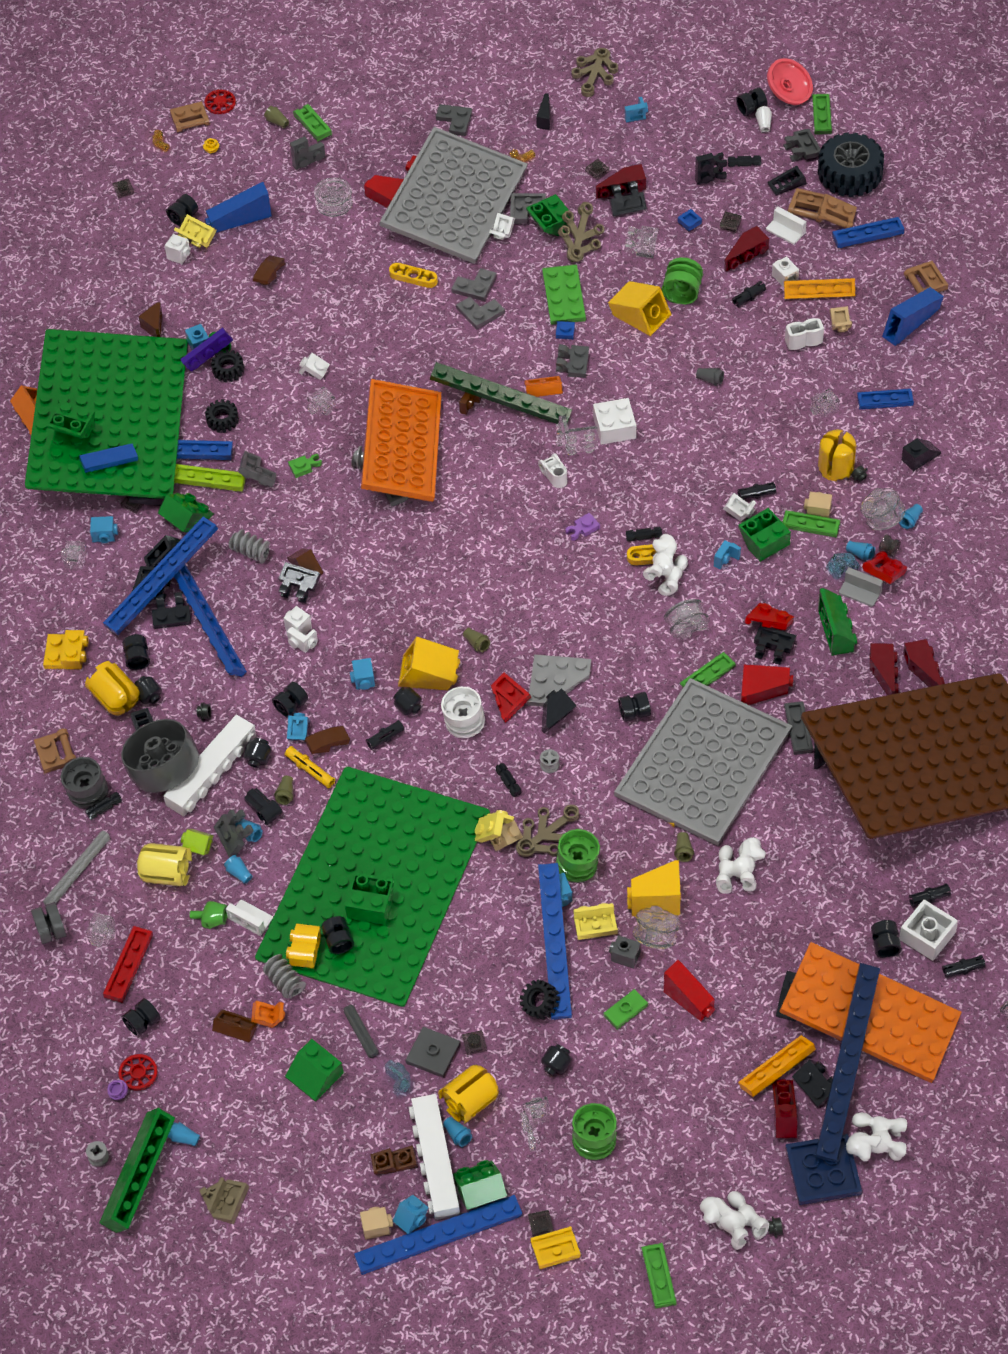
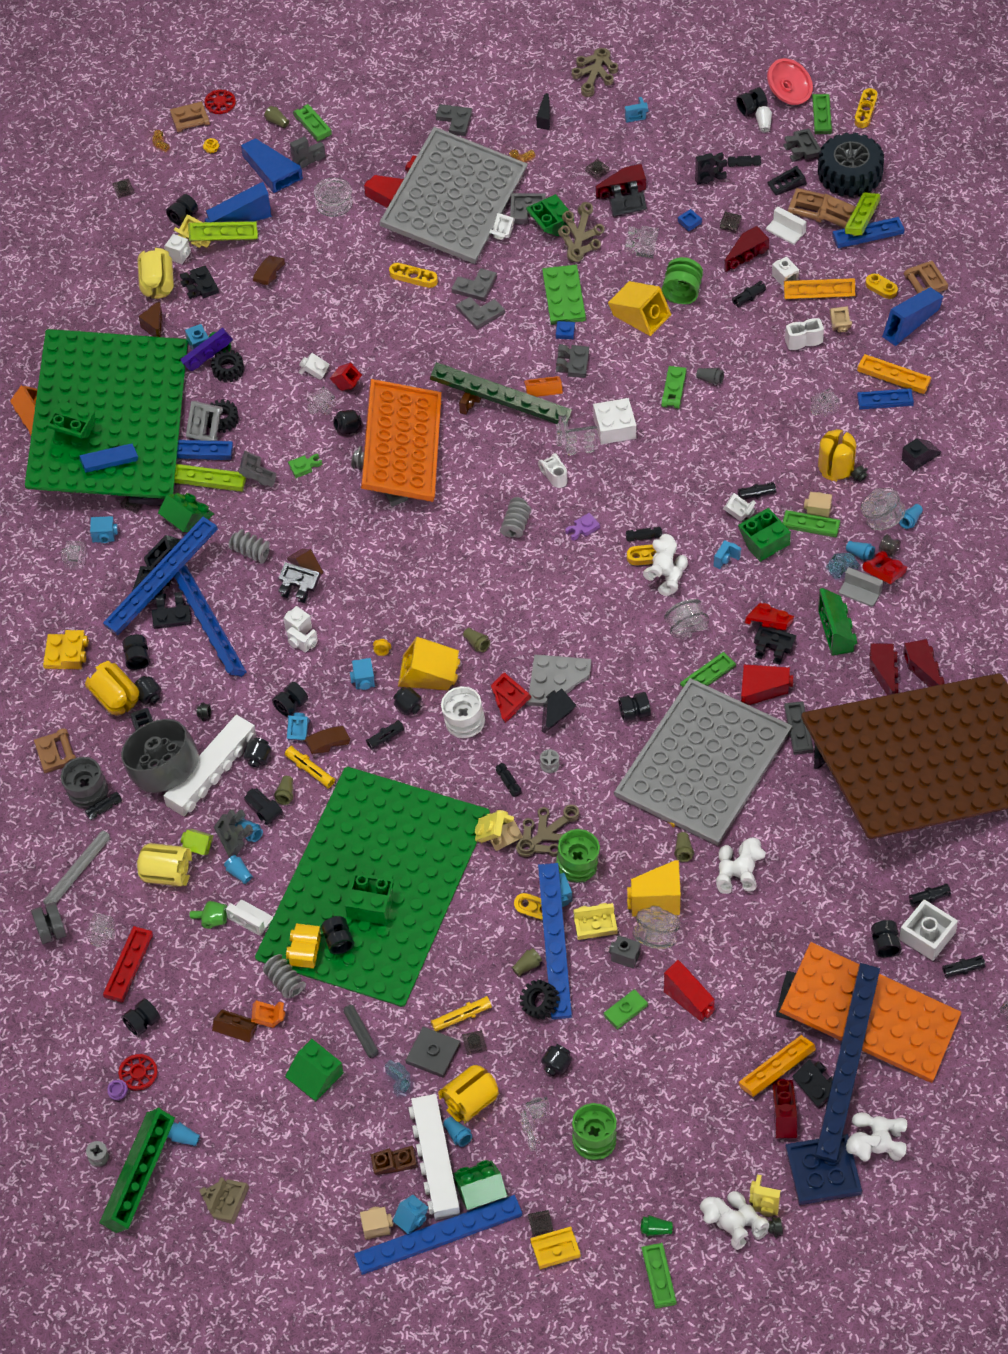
none -> light yellow cylinder [137,248,174,299]
none -> black plate [180,265,219,299]
none -> light grey plate [186,401,223,441]
none -> lime plate [188,221,258,241]
none -> blue slope [241,138,303,193]
none -> red brick [330,362,362,391]
none -> black head [333,410,362,434]
none -> yellow plate [373,639,391,656]
none -> yellow pin [431,996,492,1032]
none -> light grey piece [500,497,531,538]
none -> olive cone [511,948,543,977]
none -> yellow plate [514,893,543,920]
none -> green cone [640,1215,673,1236]
none -> bright green plate [661,366,686,409]
none -> light yellow bracket [749,1174,781,1217]
none -> lime plate [845,192,880,236]
none -> yellow beam [854,88,878,128]
none -> light orange plate [857,354,931,394]
none -> yellow plate [865,274,898,299]

